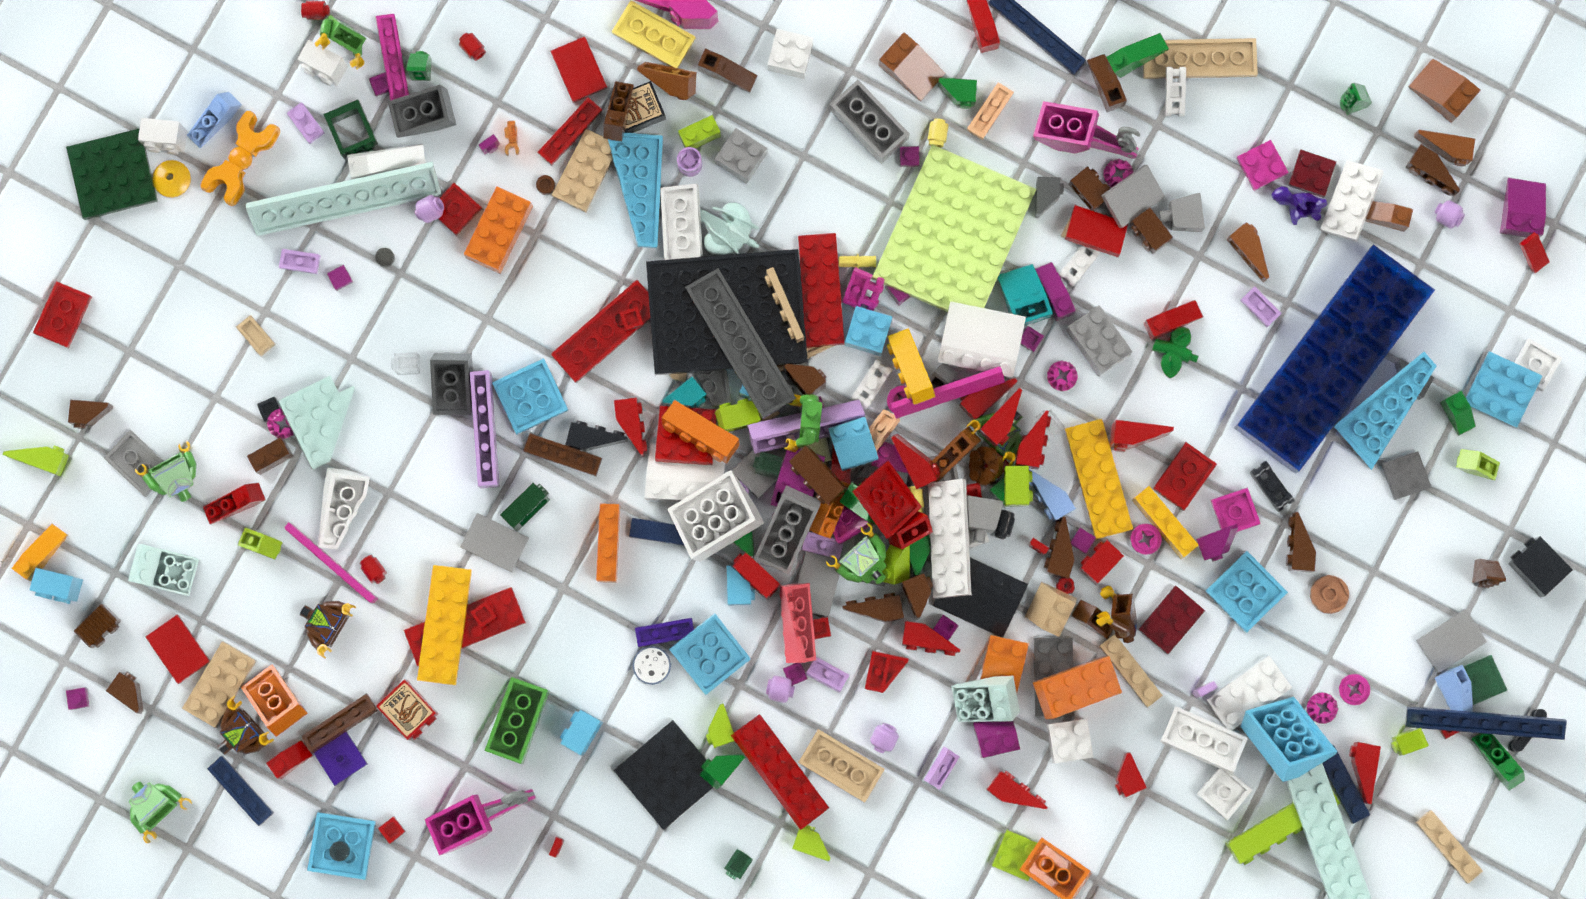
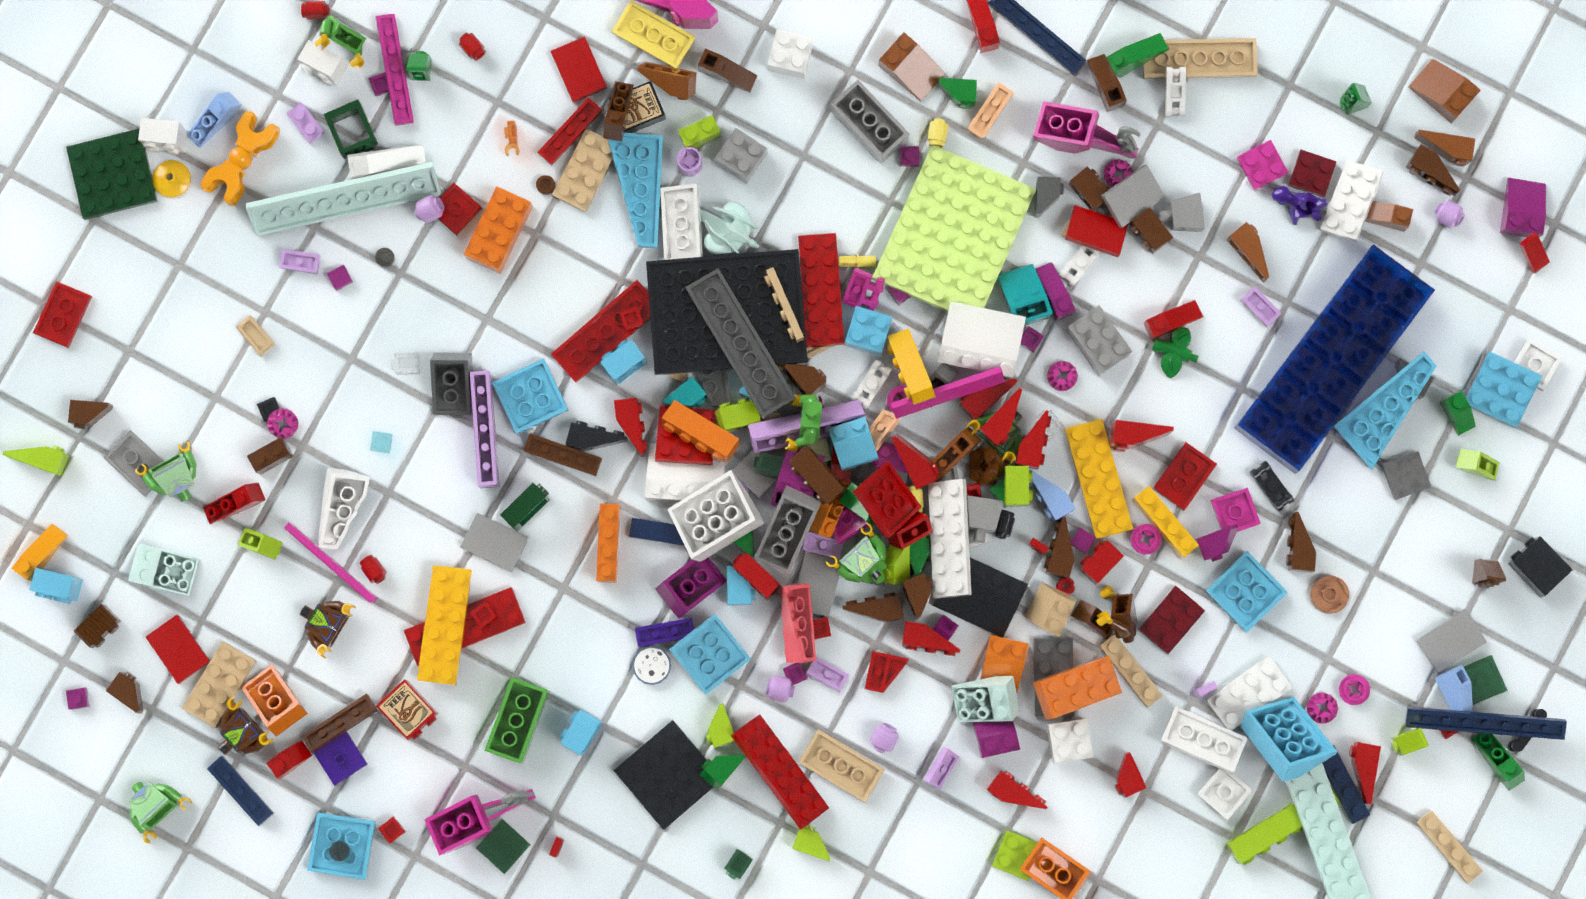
light aqua wing [278,376,355,470] -> none
dark grey slope [388,85,456,138] -> none
magenta plate [479,134,500,155] -> none
none -> clear light blue tile [370,431,393,453]
none -> clear green tile [476,819,531,874]
none -> medium azure brick [600,339,647,386]
none -> magenta slope [655,557,727,619]

